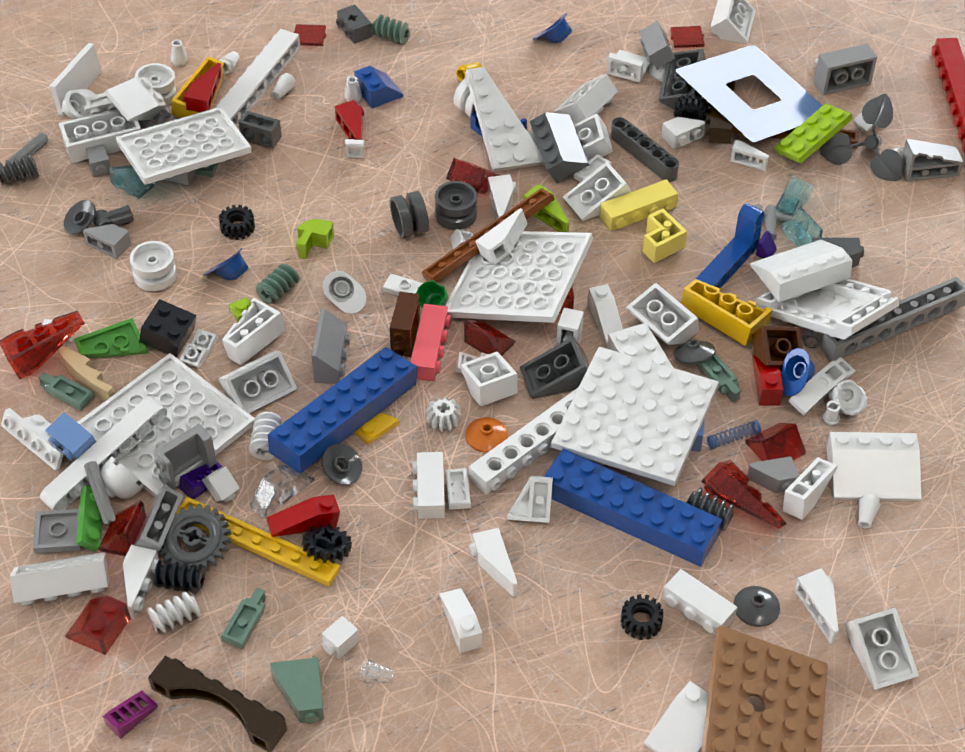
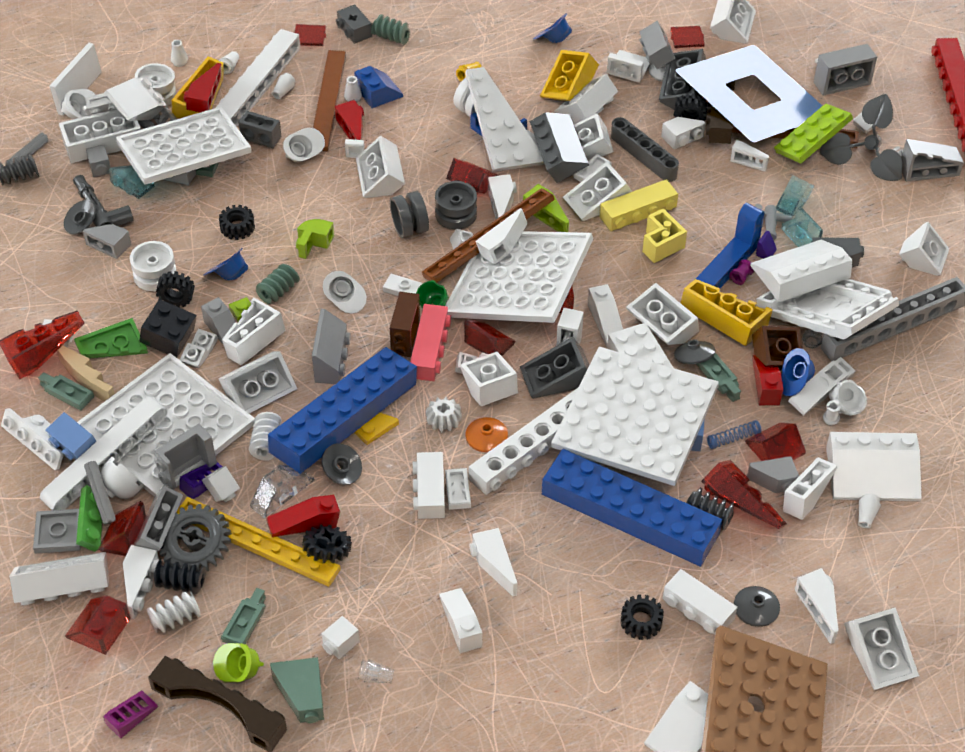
white wing [507,476,553,523] -> none
none -> dark grey pin [73,175,105,211]
none -> black tyre [156,271,195,308]
none -> light grey slope [201,297,236,345]
none -> lime piece [213,643,264,682]
none -> white piece [283,128,325,162]
none -> dark orange tile [313,50,346,152]
none -> white slope [356,135,405,198]
none -> yellow slope [540,50,599,101]
none -> magenta bush [729,260,755,285]
none -> white slope [899,222,949,276]

